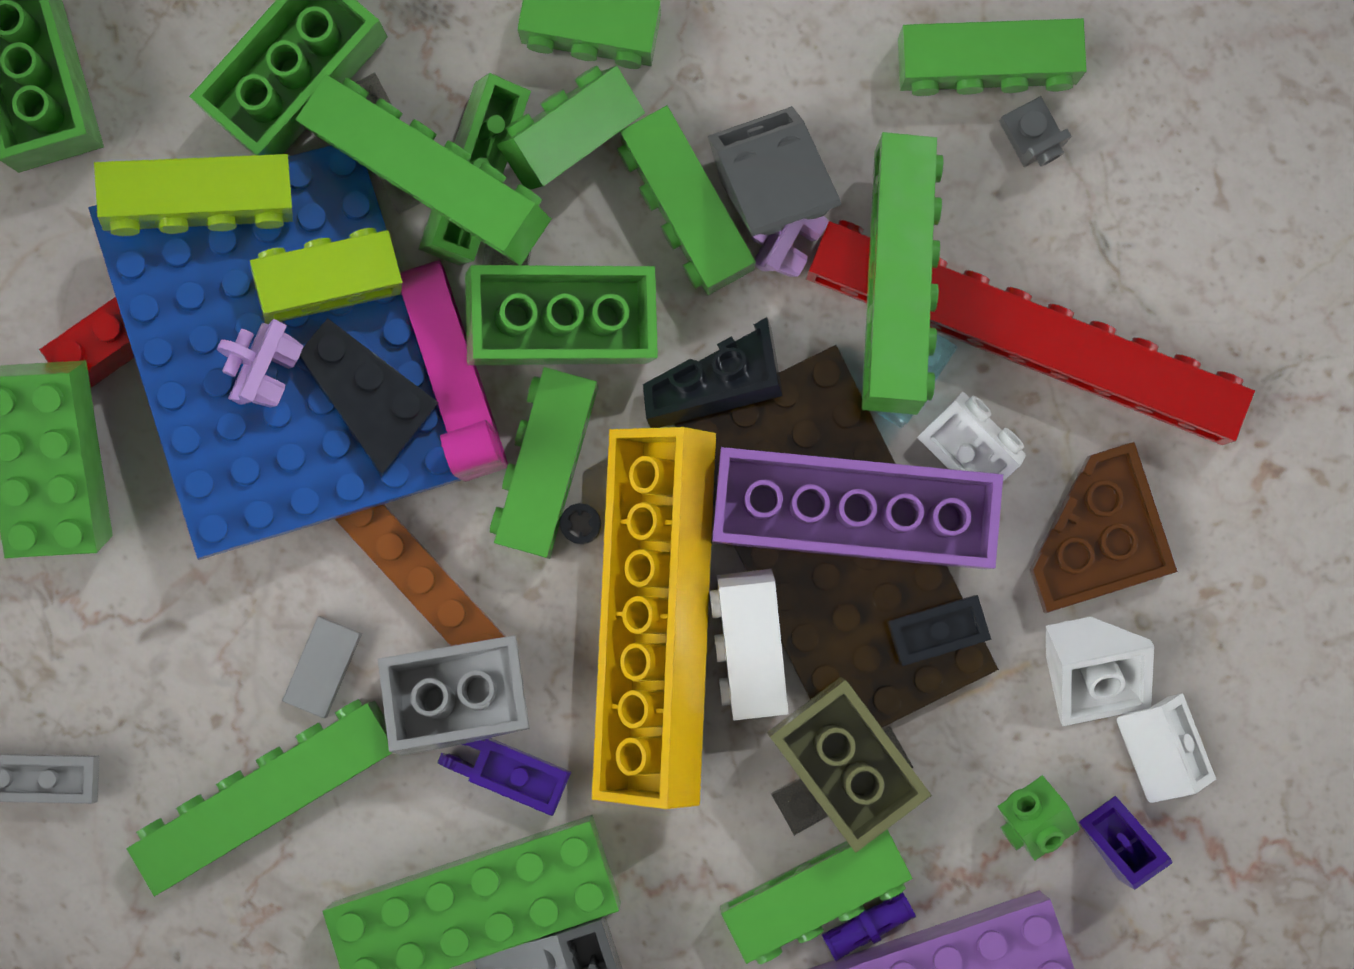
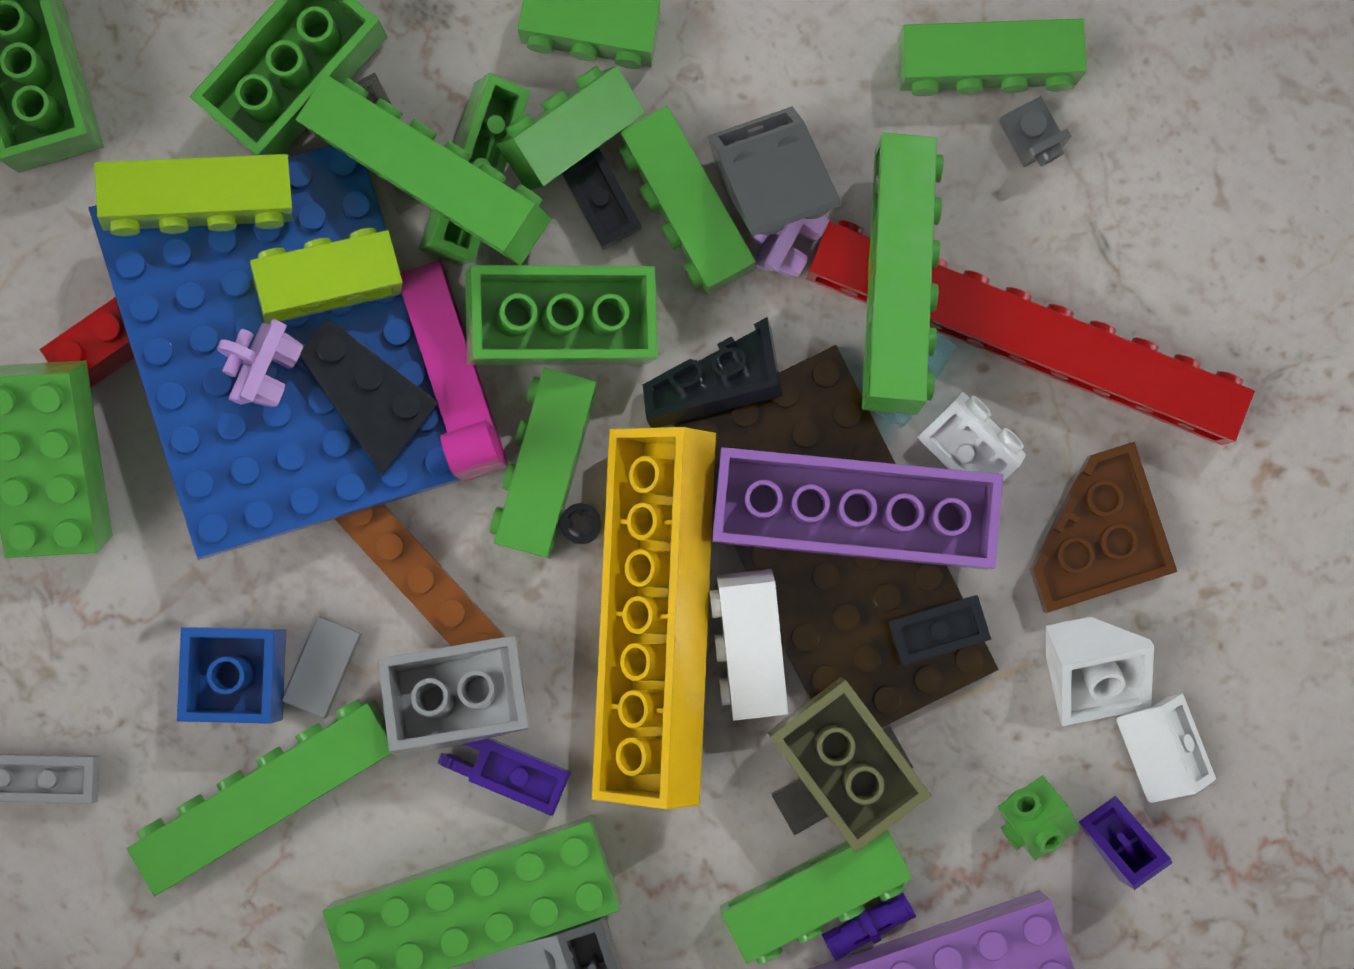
none -> blue brick [177,627,286,724]
none -> black plate [561,147,642,250]

